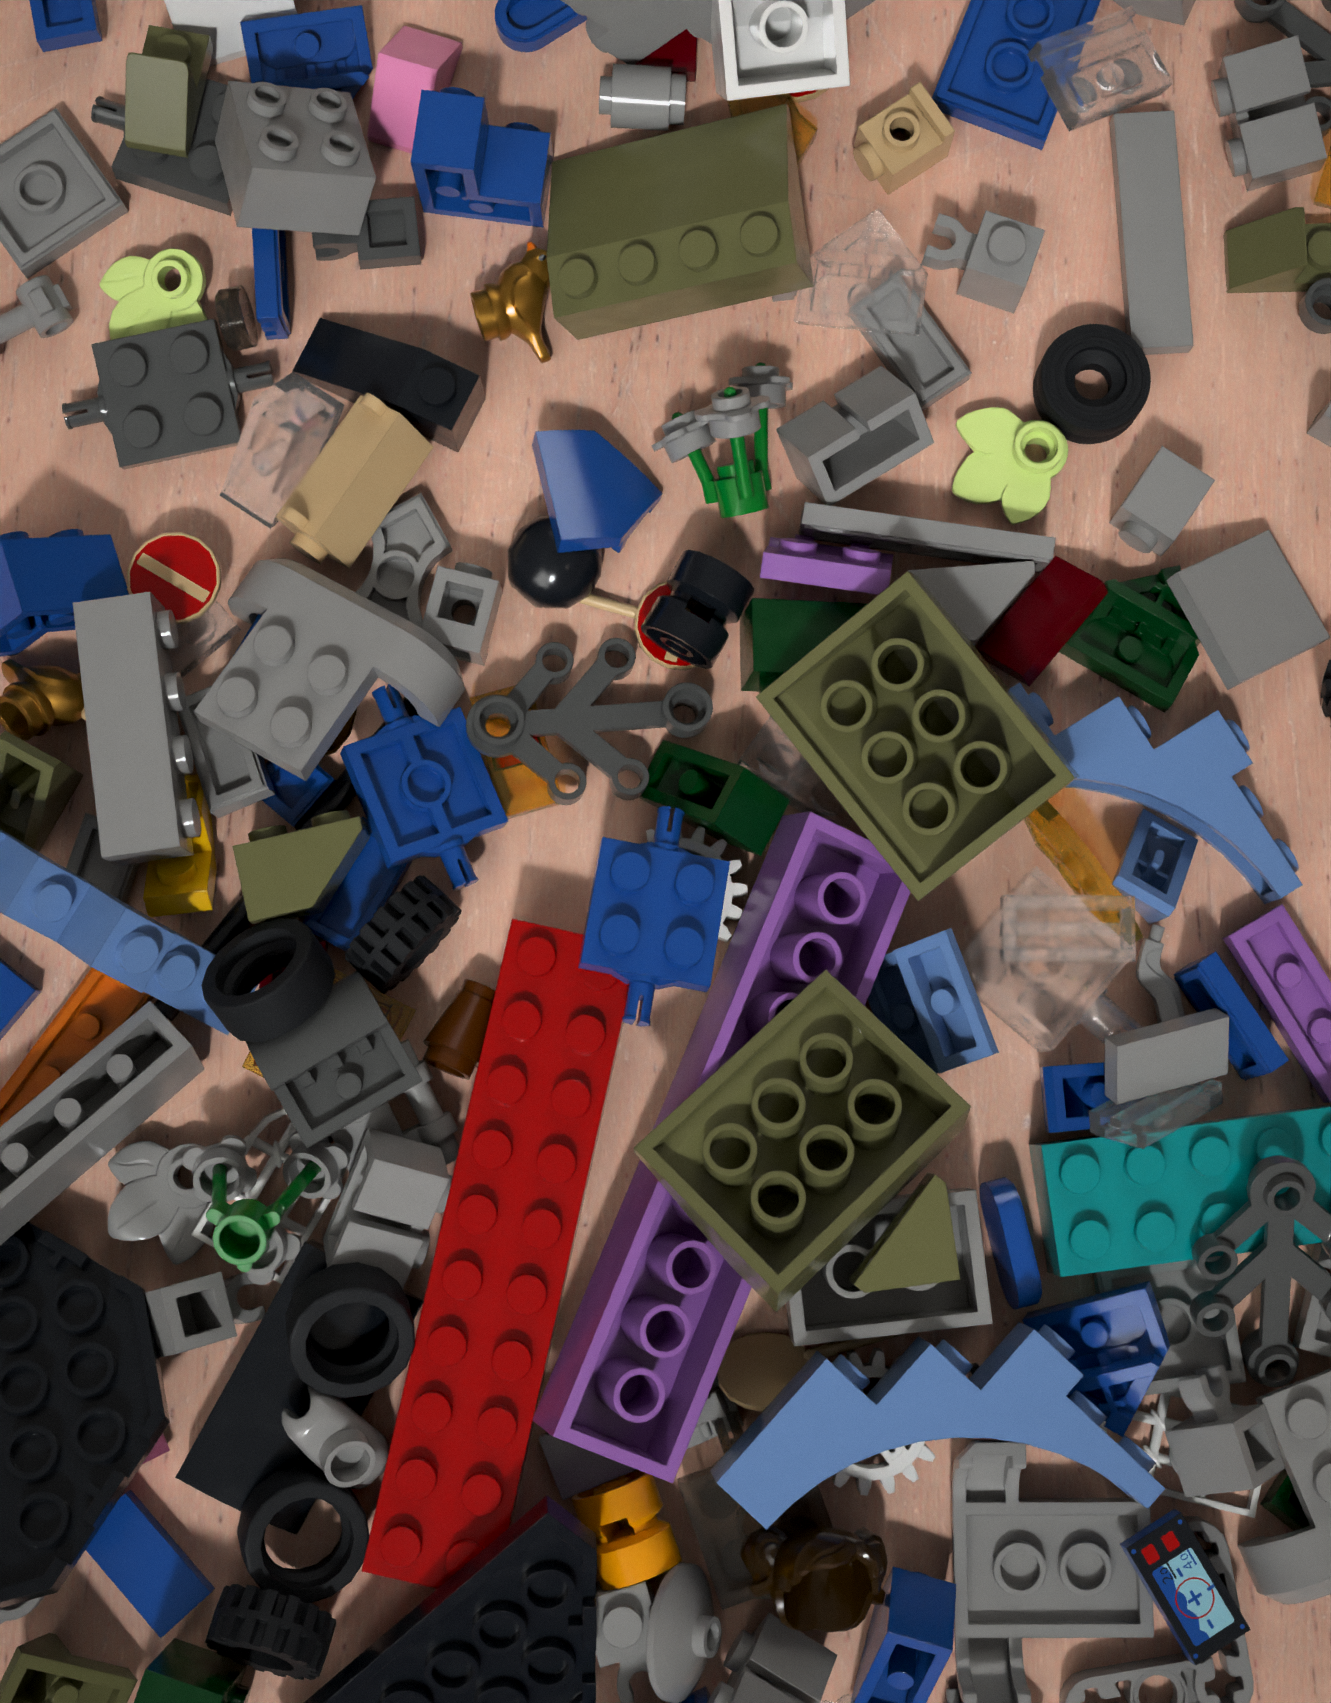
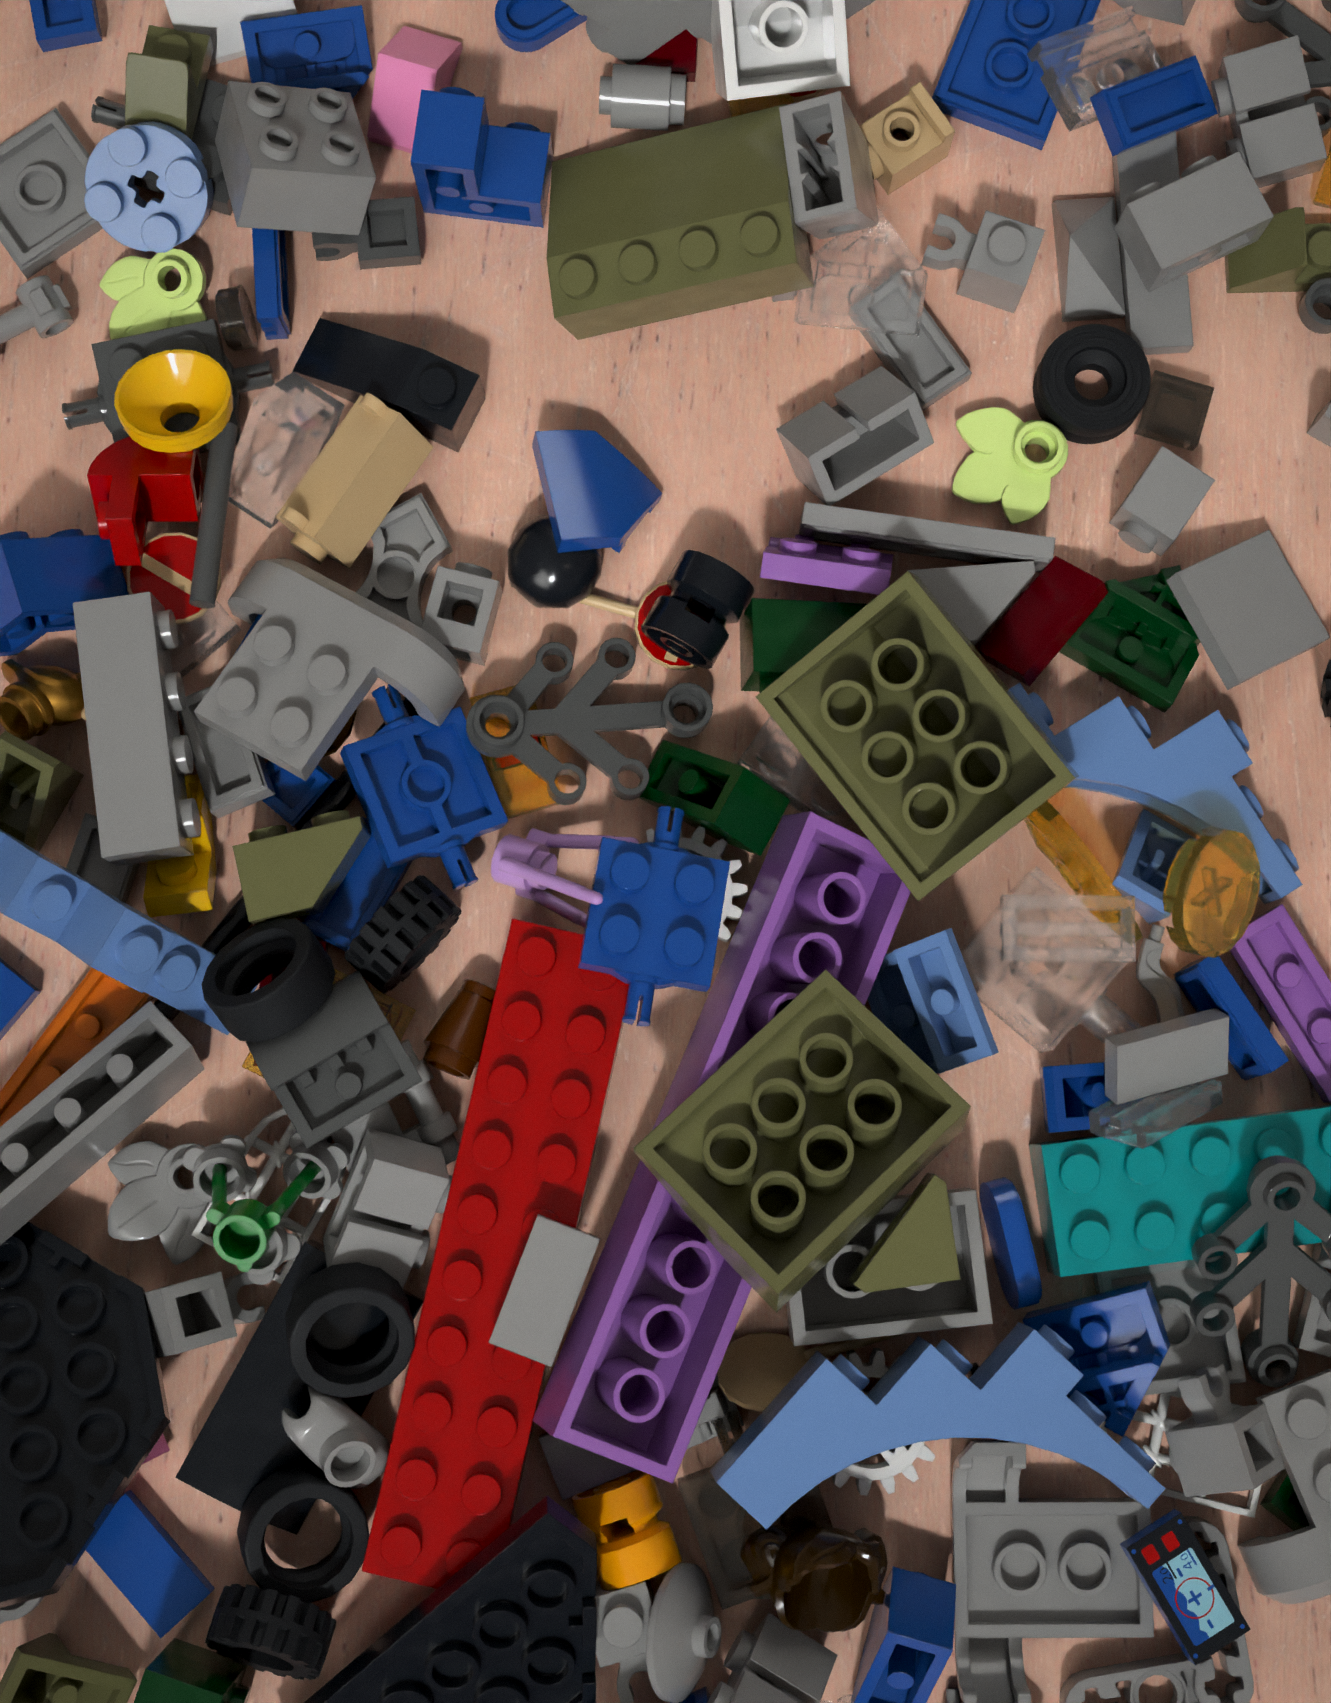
pearl gold animal [470,241,551,364] -> none
plant [652,362,793,518] -> none
none -> medium blue plate [84,121,214,253]
none -> red brick [87,432,204,566]
none -> yellow piece [114,349,233,453]
none -> dark grey bar [189,422,238,609]
none -> light grey tile [489,1214,601,1367]
none -> lavender plant [491,828,639,928]
none -> light grey torso [779,91,879,239]
none -> light grey slope [1052,197,1125,322]
none -> blue tile [1090,55,1218,156]
none -> light grey brick [1114,151,1274,292]
none -> clear smoke tile [1134,370,1214,451]
none -> clear yellow tile [1163,826,1260,958]

